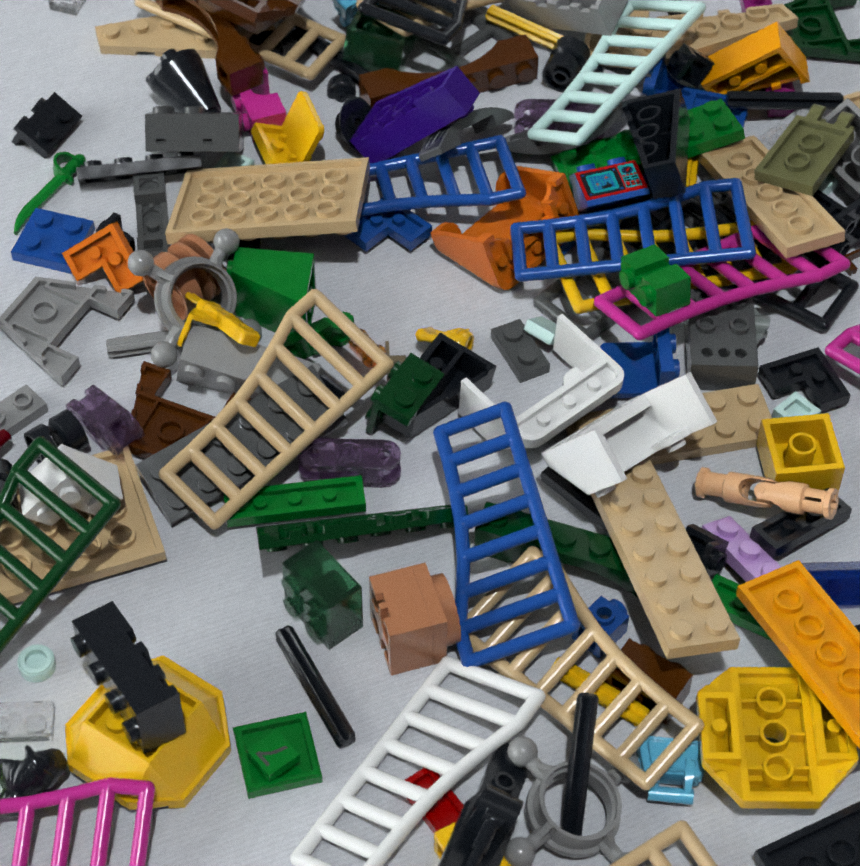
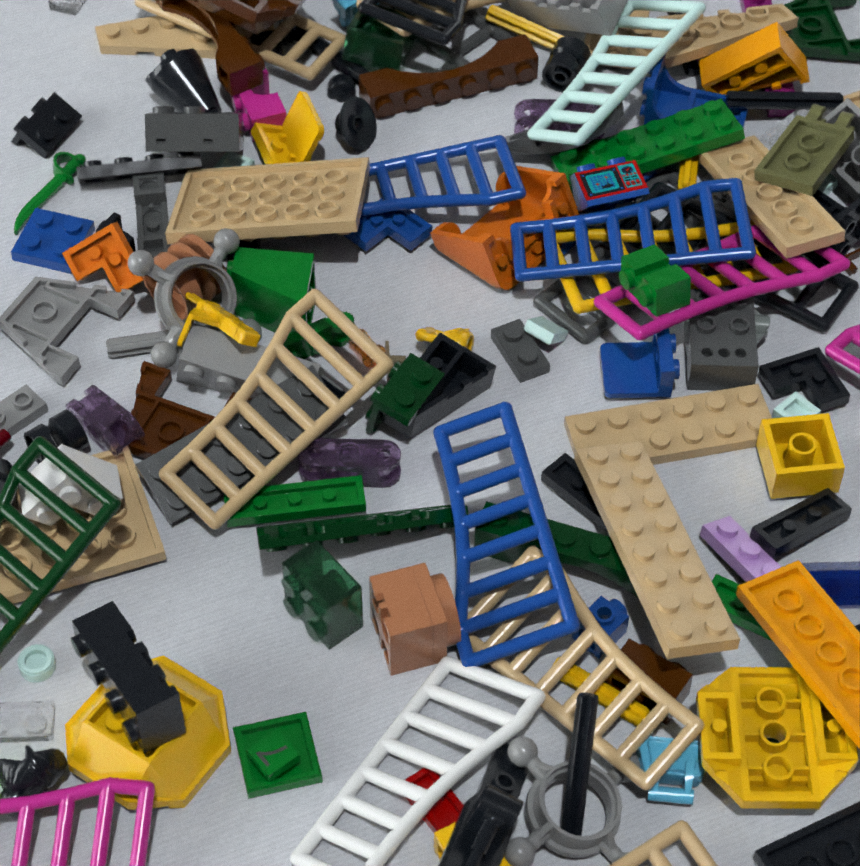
black axle [275,625,355,748] -> none
dark purple wedge [350,66,480,163] -> none
dark grey slope [419,107,515,162] -> none
white windscreen [459,314,624,450] -> none
white windscreen [541,372,717,498] -> none
black wedge [621,89,690,199] -> none
black bracket [666,43,715,88] -> none
black bracket [686,524,729,576] -> none
light nougat piece [695,467,839,520] -> none

